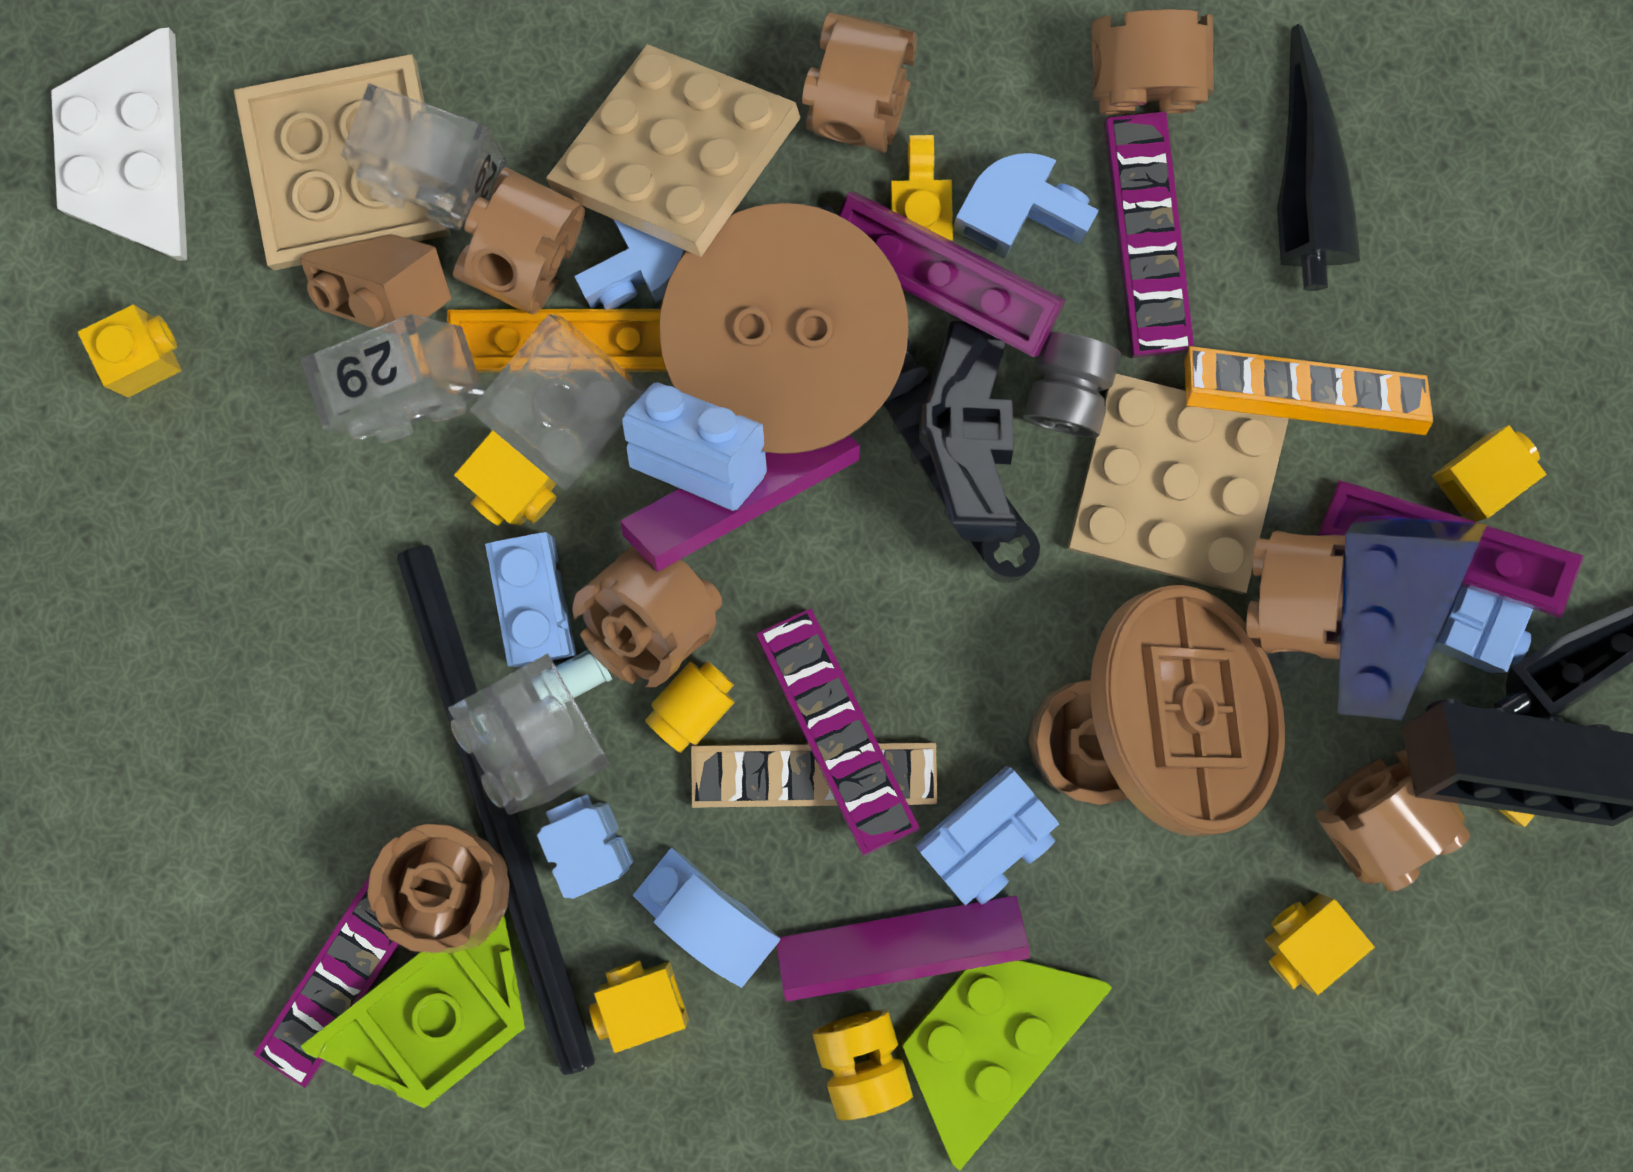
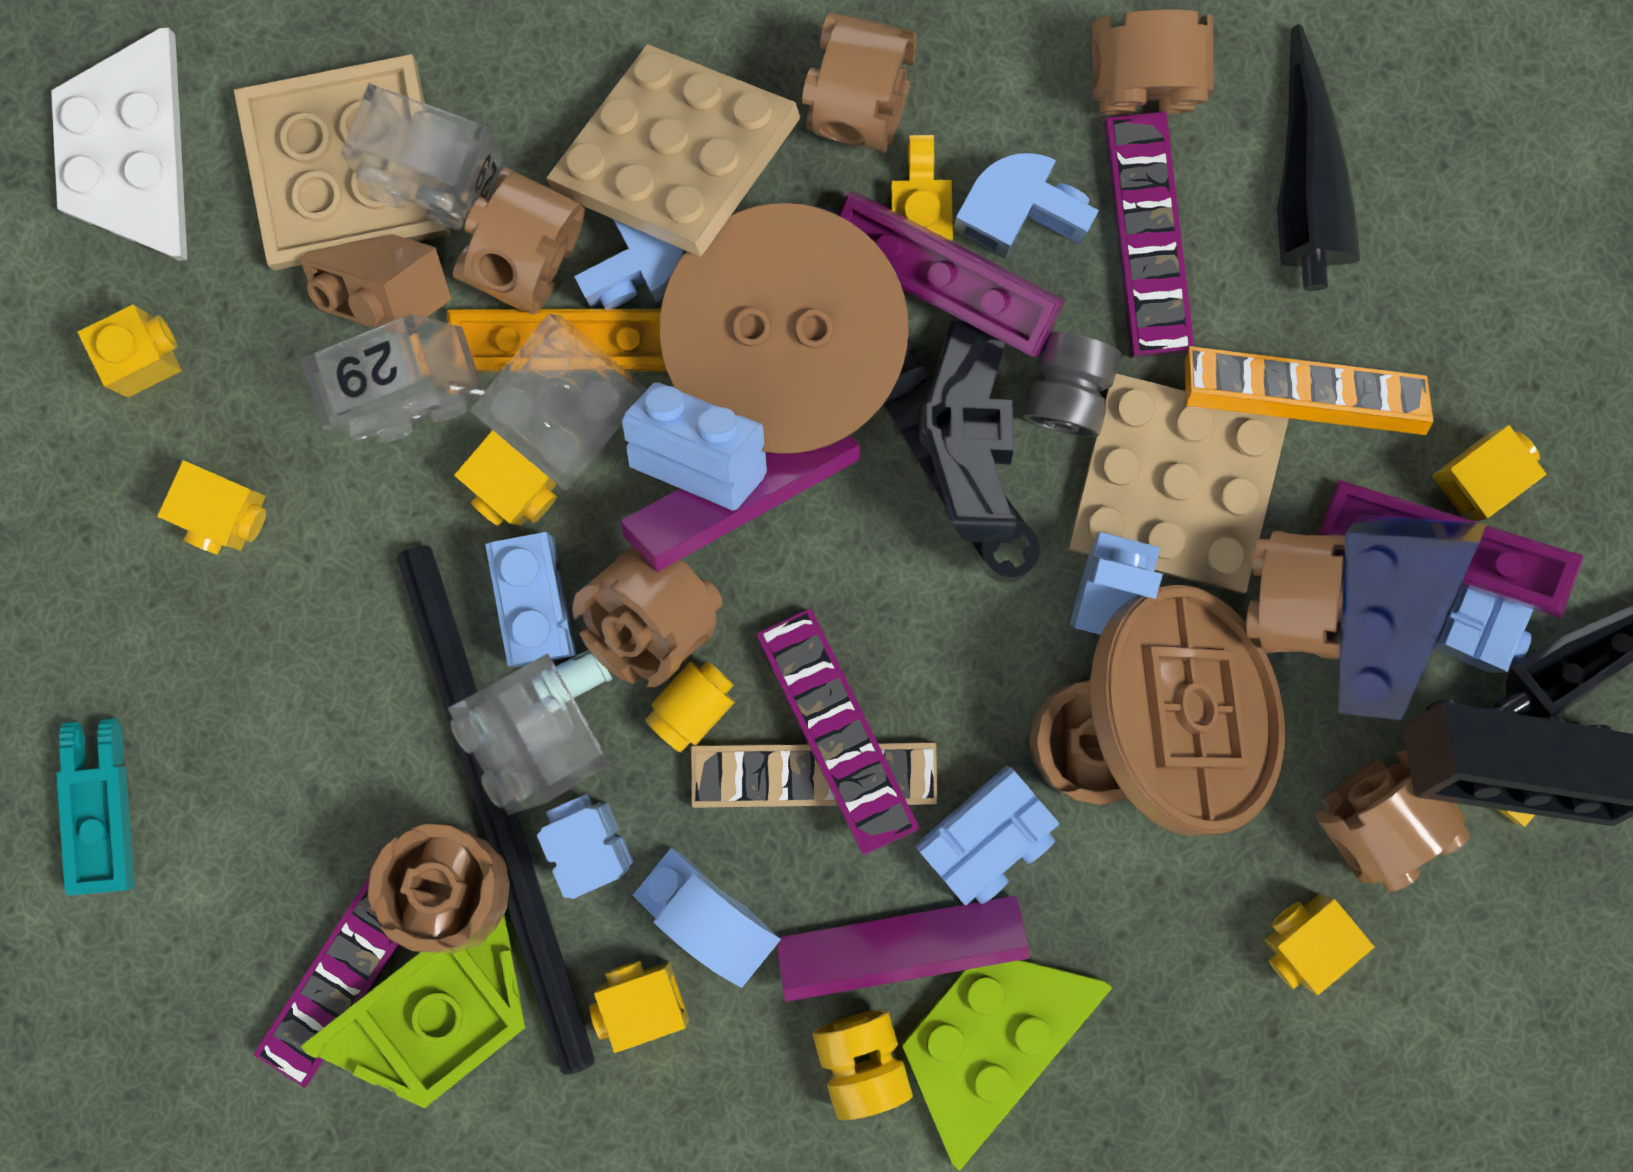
none -> teal hinge [56,718,135,896]
none -> yellow brick [157,460,266,555]
none -> light blue brick [1070,532,1162,635]

